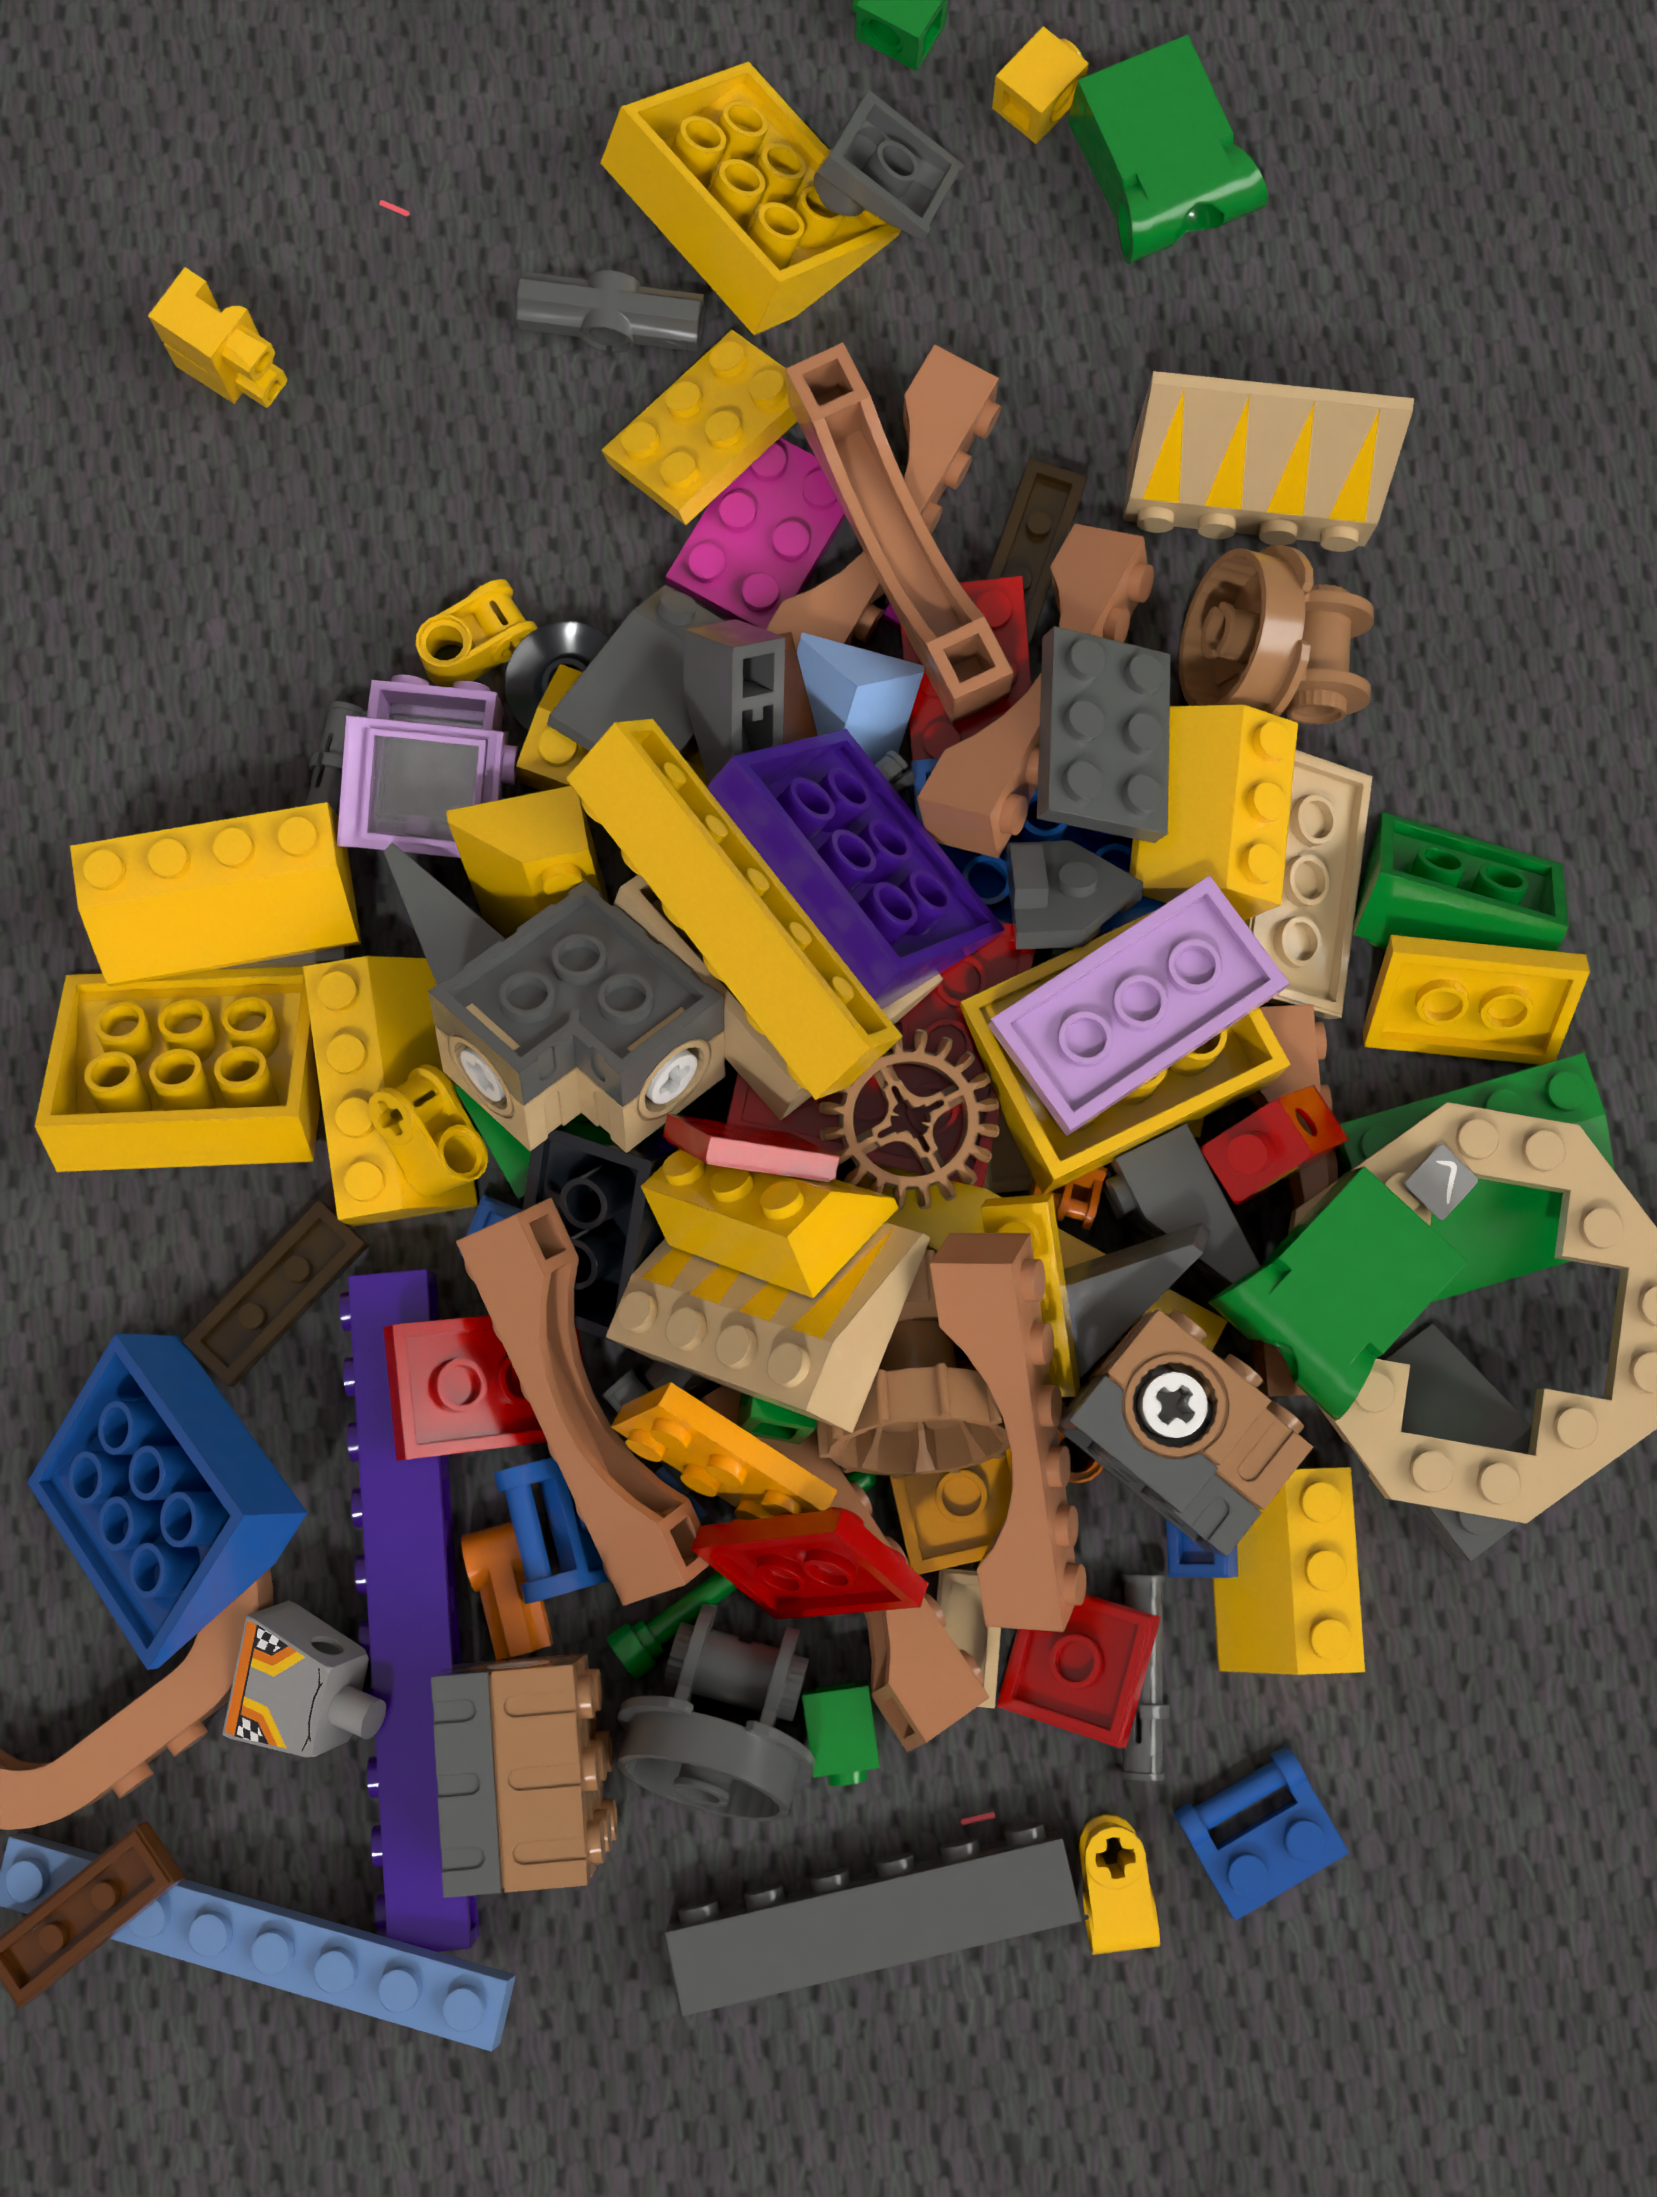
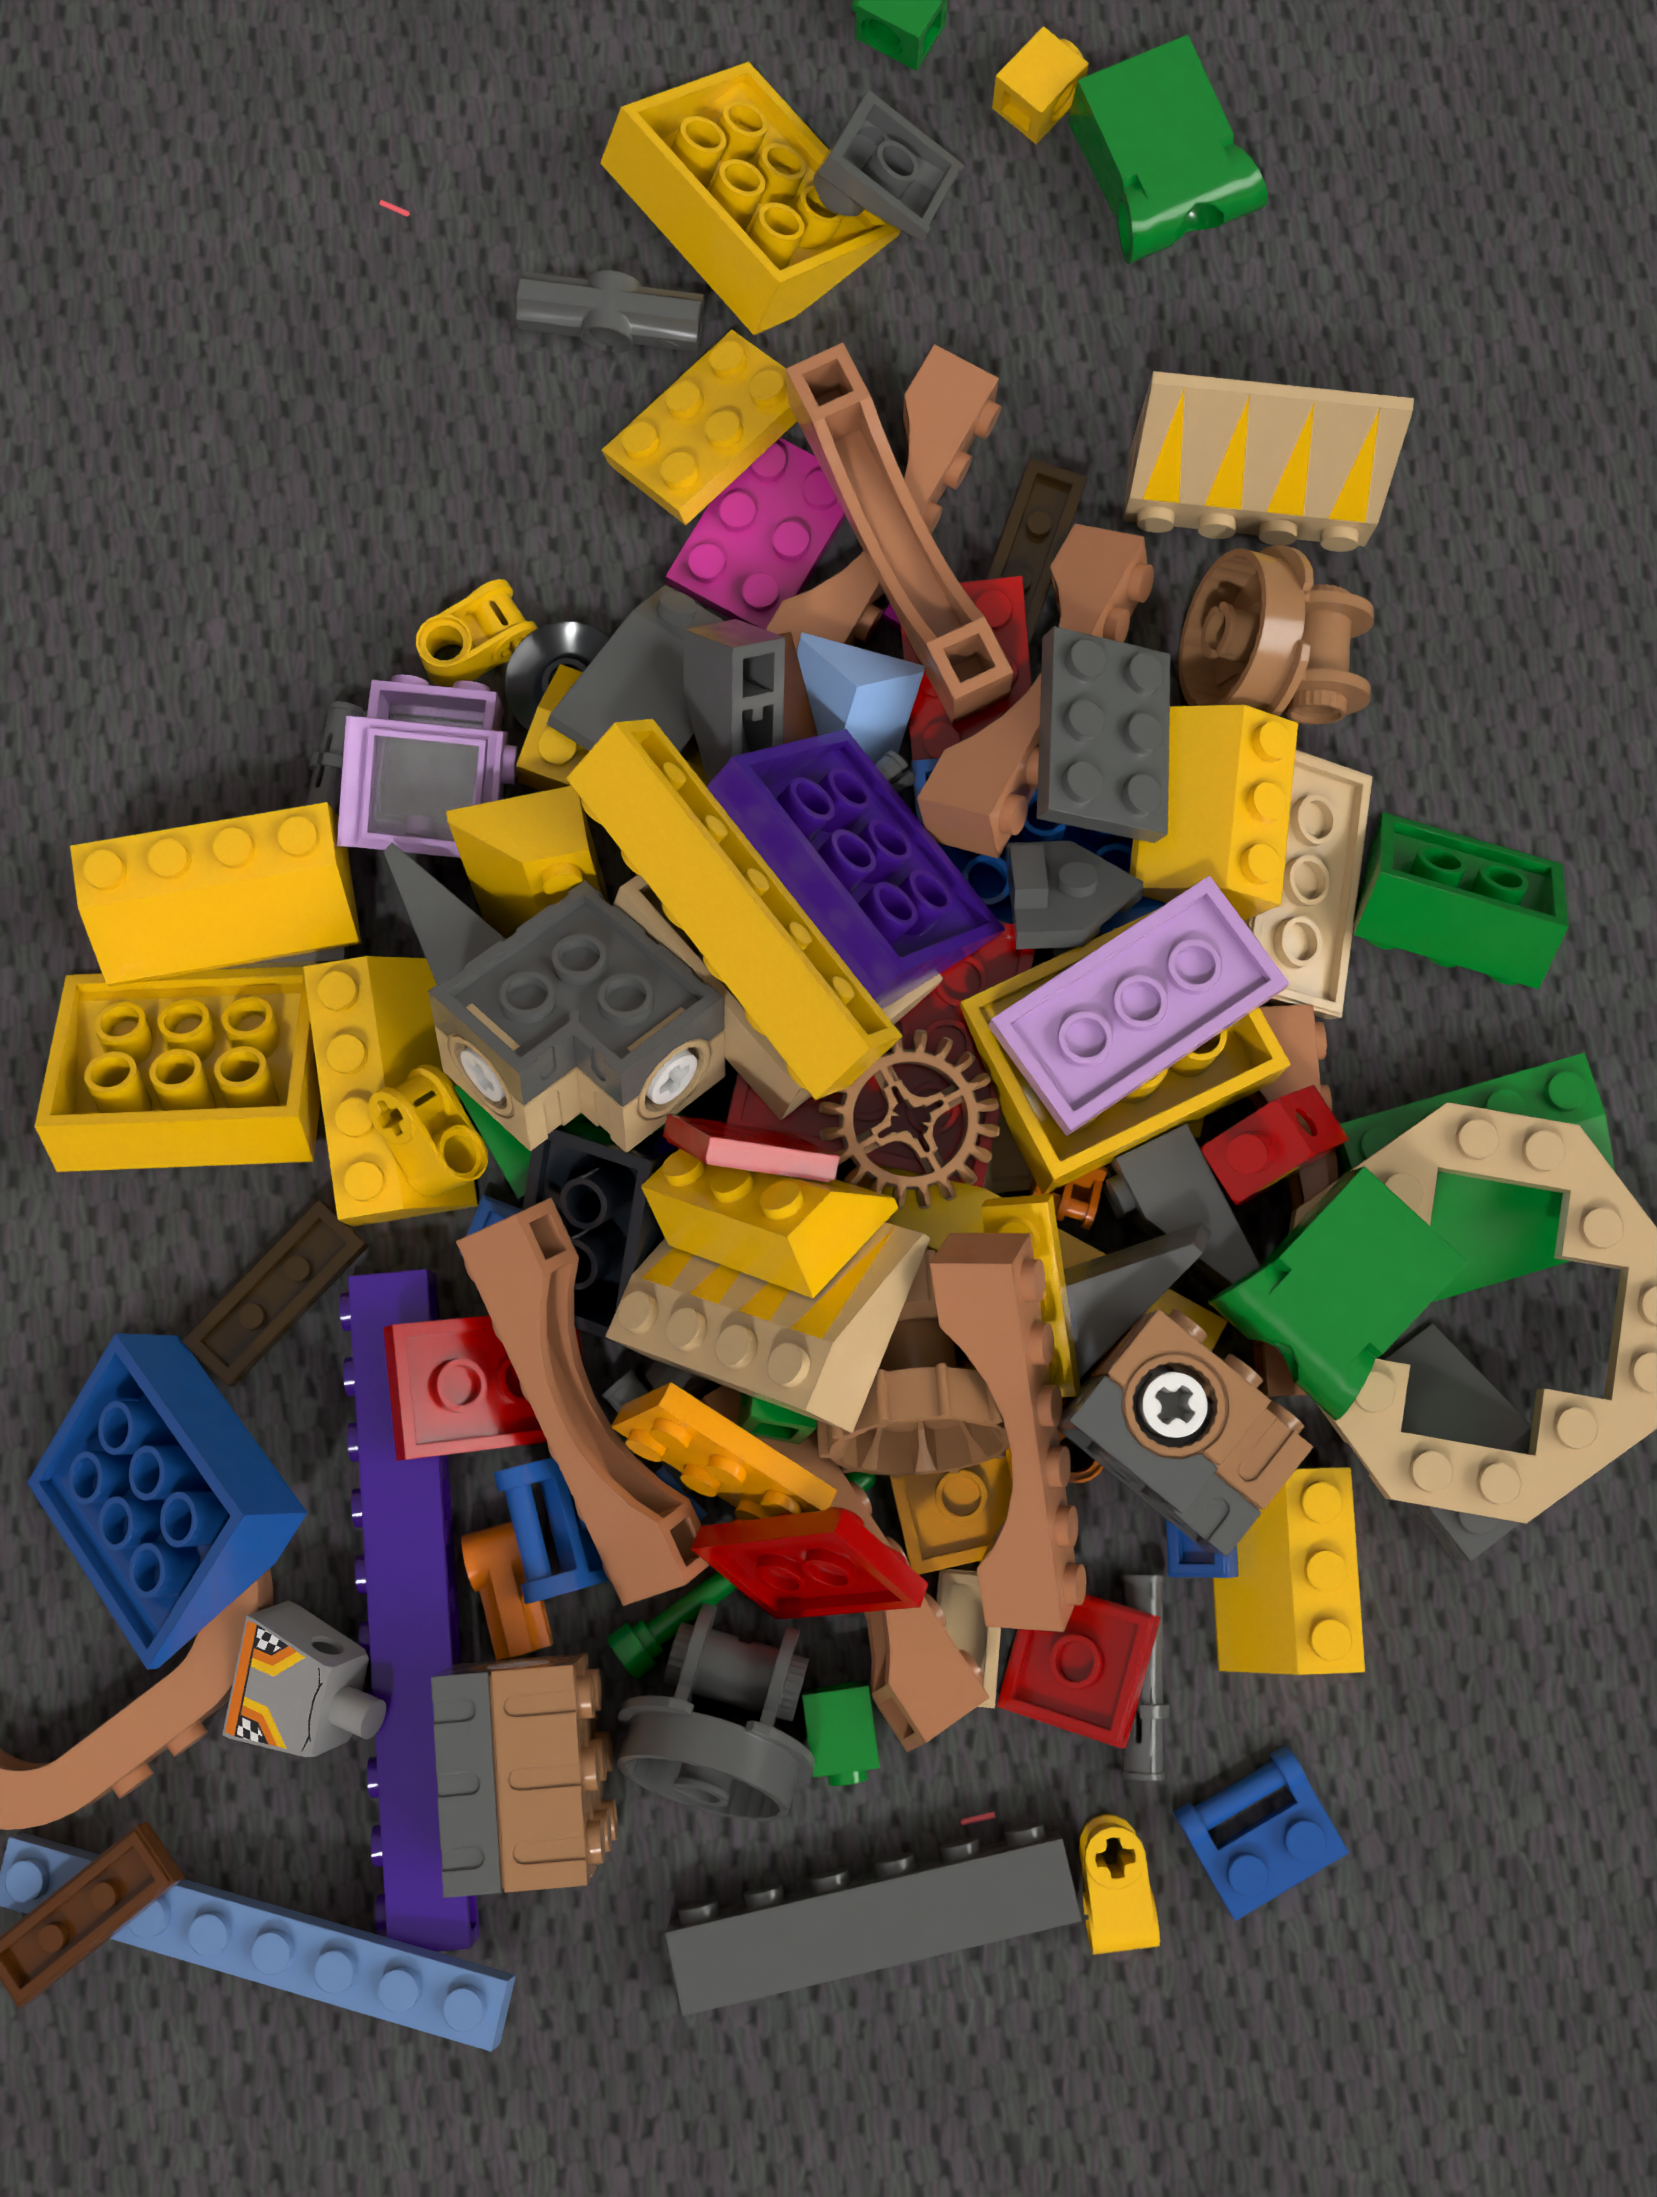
yellow hips [148,267,288,408] -> none
yellow plate [1363,935,1590,1065] -> none
light grey sticker [1405,1144,1478,1220] -> none

